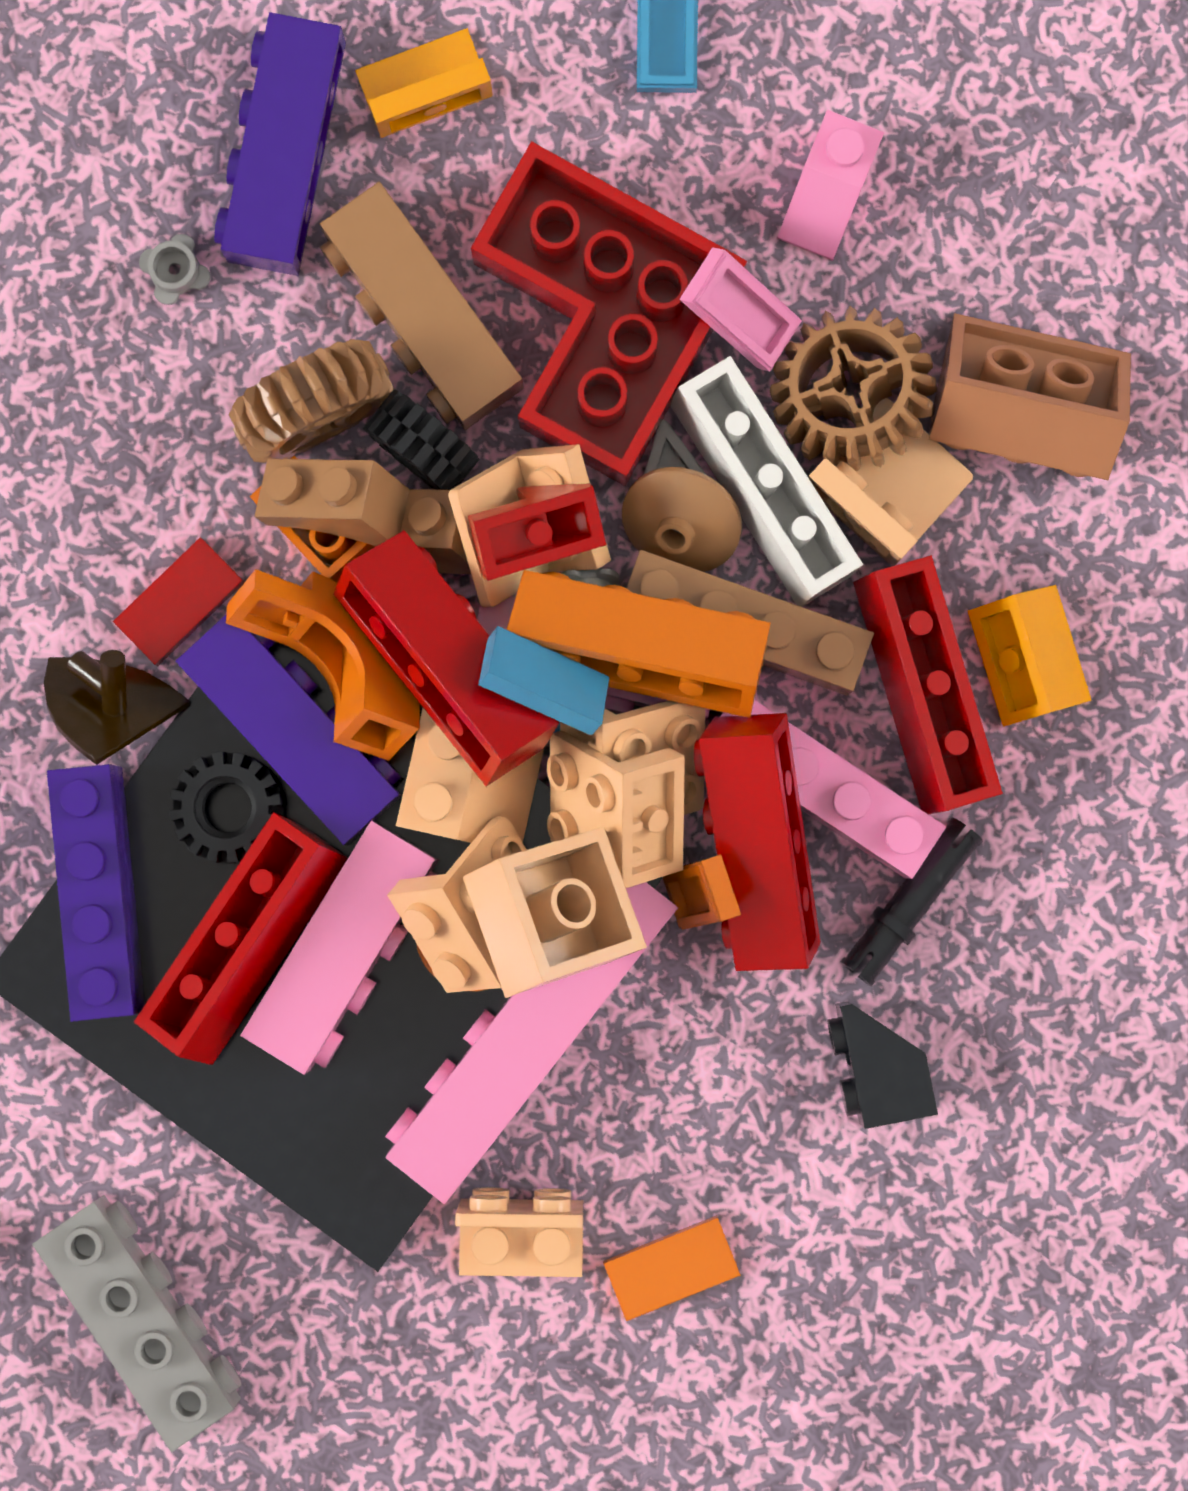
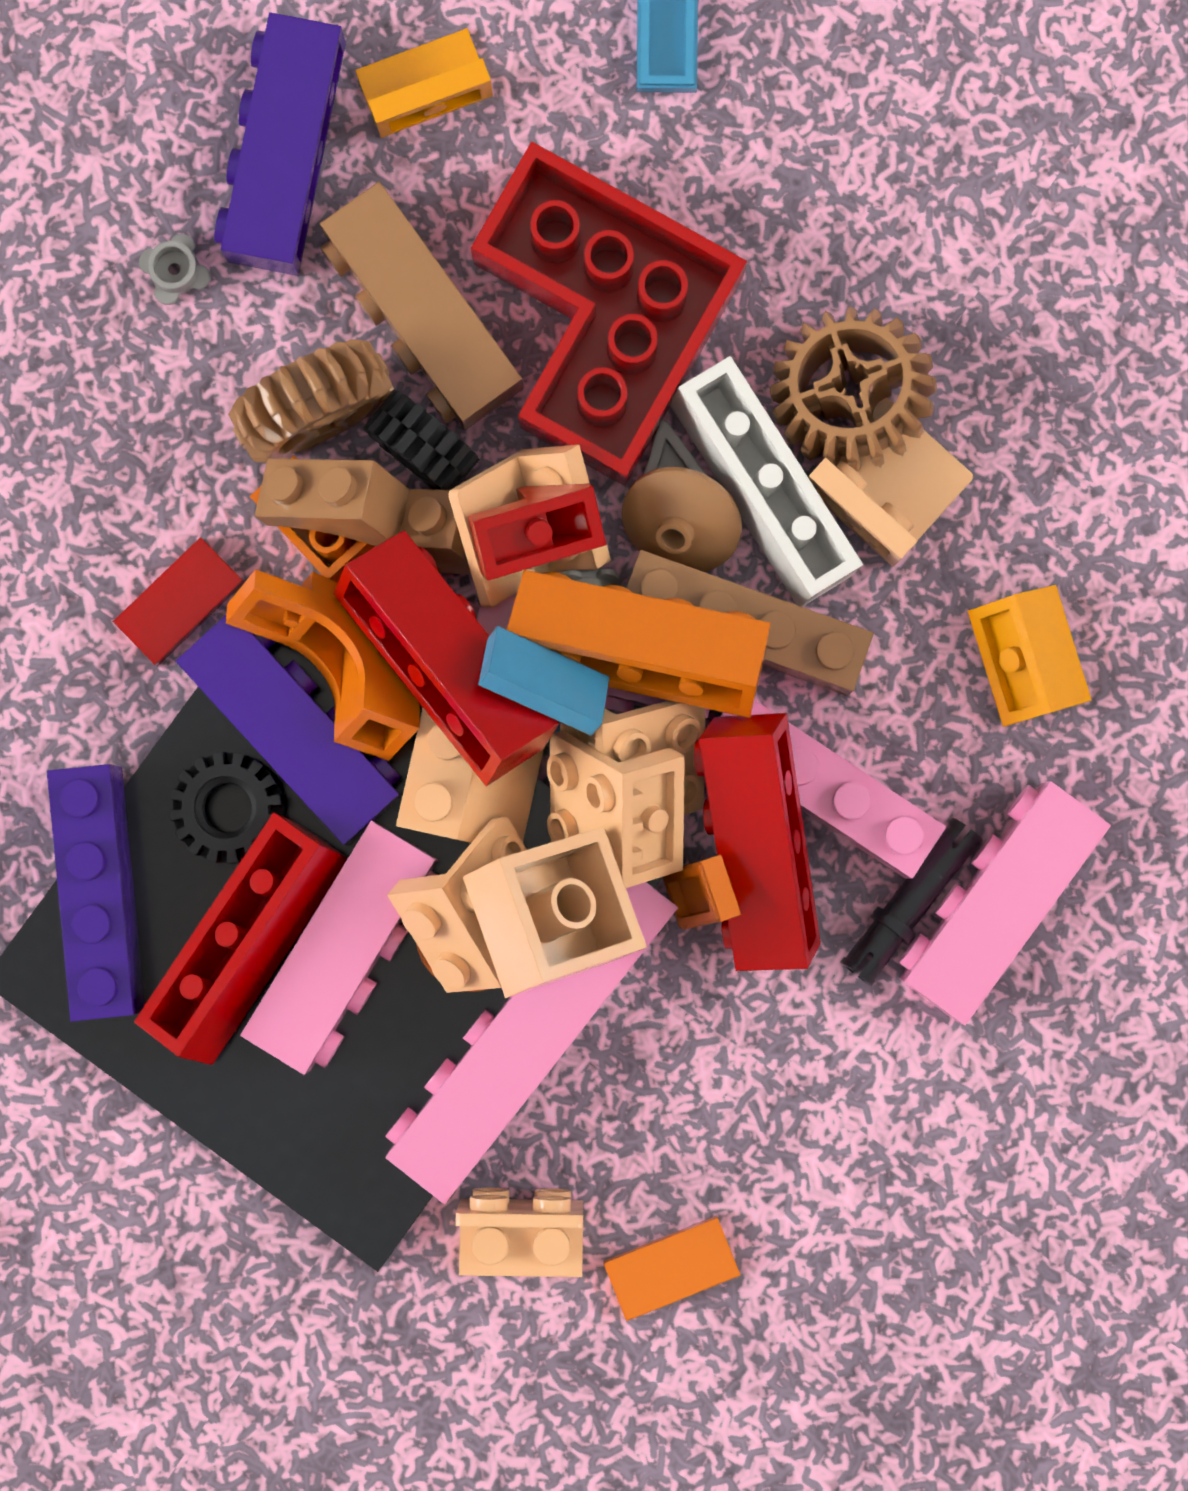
light grey brick [32,1195,242,1453] -> none
dark brown shield [44,650,190,765] -> none
bright pink tile [679,247,802,372] -> none
bright pink slope [777,110,884,261] -> none
black slope [827,1001,938,1129] -> none
red brick [853,555,1003,815] -> none
nougat slope [929,313,1131,480] -> none
none -> bright pink brick [899,781,1111,1026]

